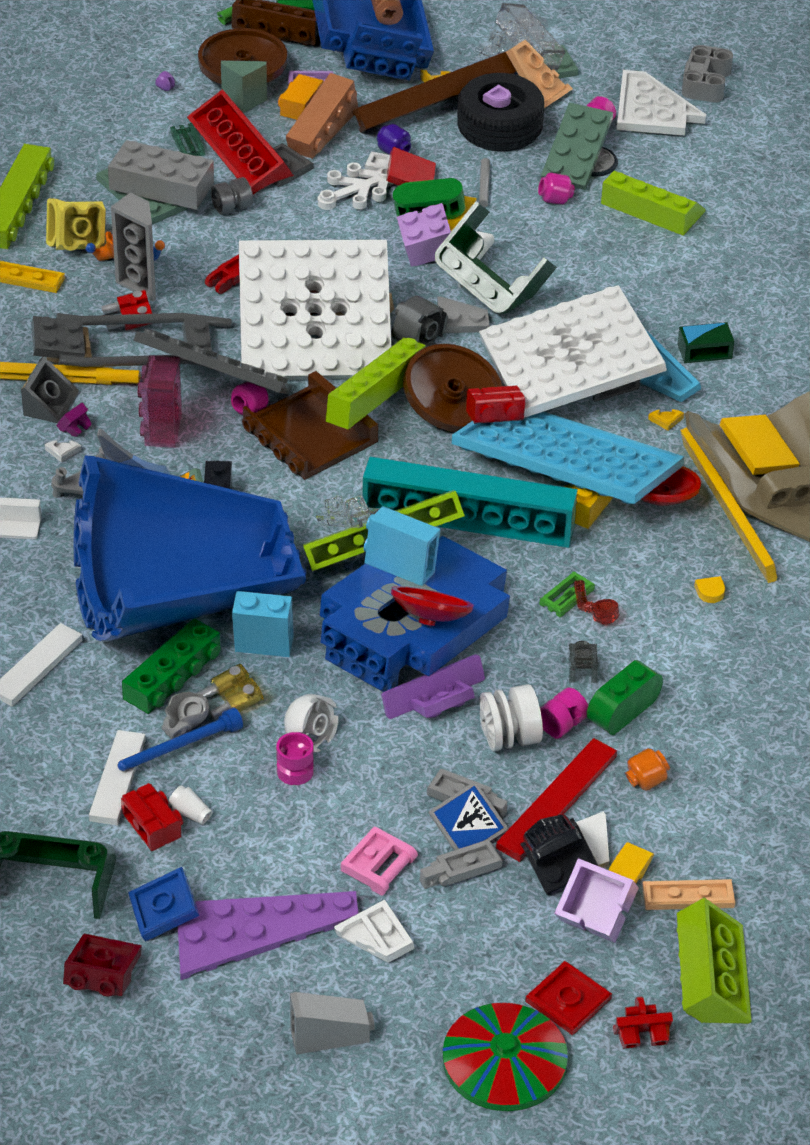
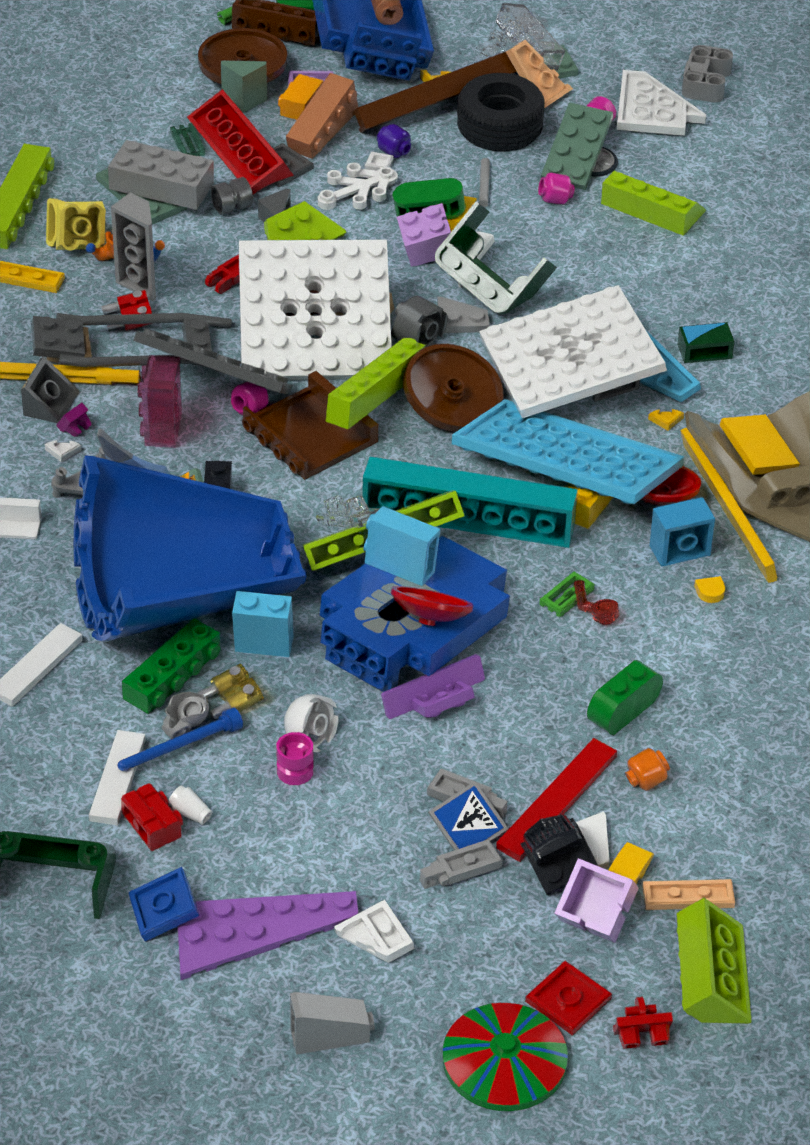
dark red plate [63,933,142,997] -> none
medium lavender hinge [155,71,175,91] -> none
bright pink plate [341,826,418,896] -> none
red tile [386,147,436,186] -> none
red brick [466,385,525,424] -> none
white wheel [480,684,543,751] -> none
lavender tile [483,85,511,108] -> none
dark pink wheel [540,687,588,739] -> none
clear smoke window [568,641,599,683] -> none
none -> dark grey slope [258,189,291,222]
none -> lime wing [264,201,347,240]
none -> dark azure brick [649,497,715,567]

